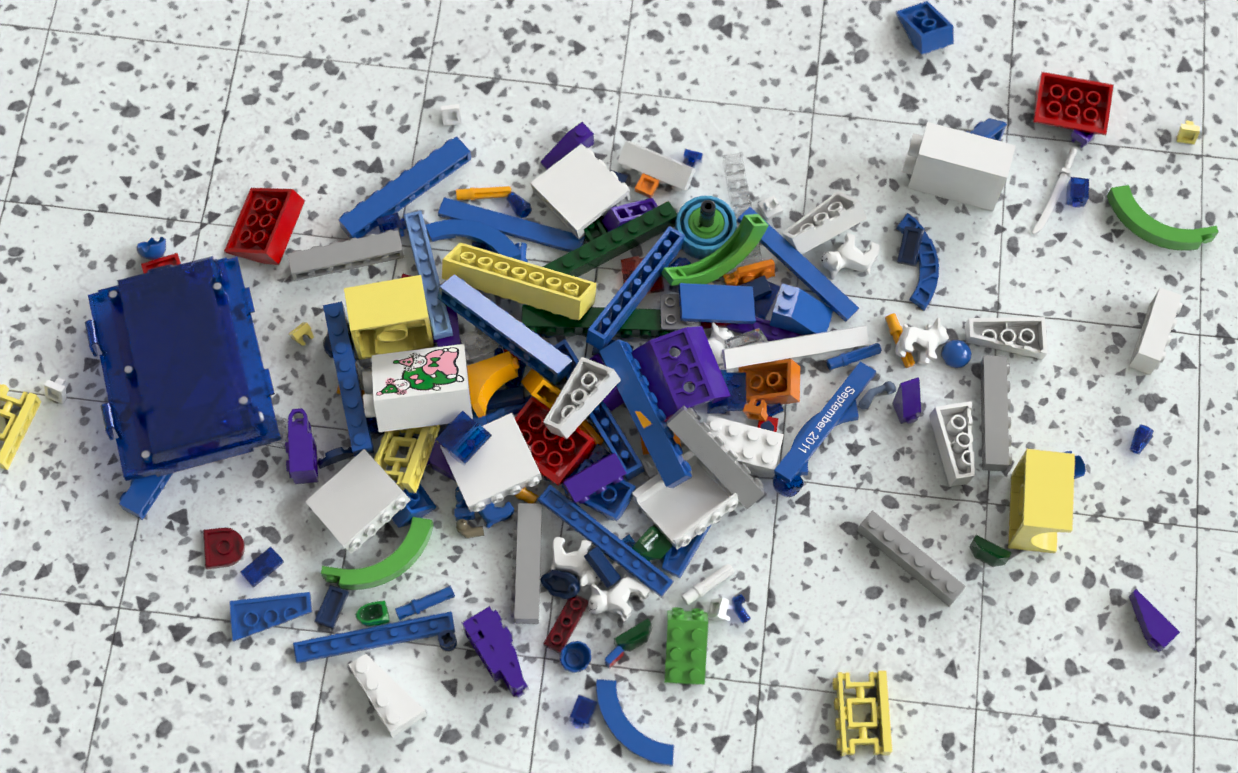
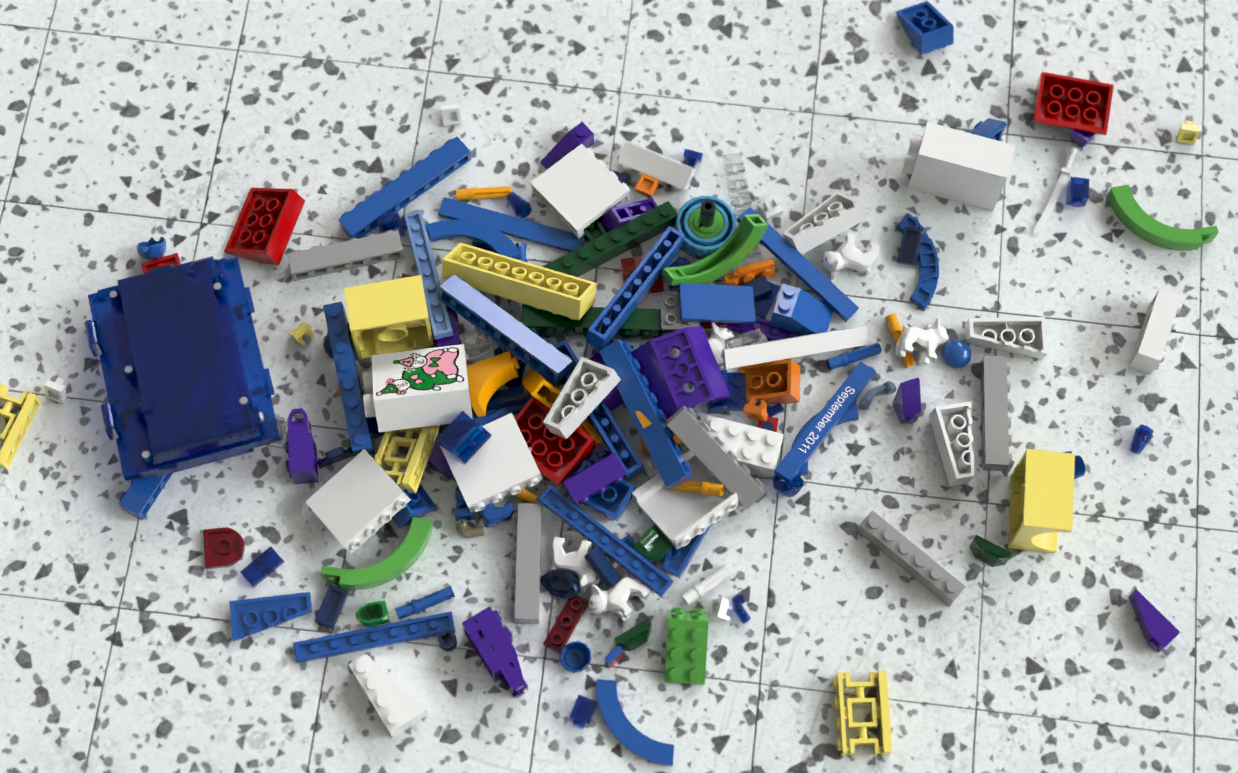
none -> light orange axle [667,480,724,496]

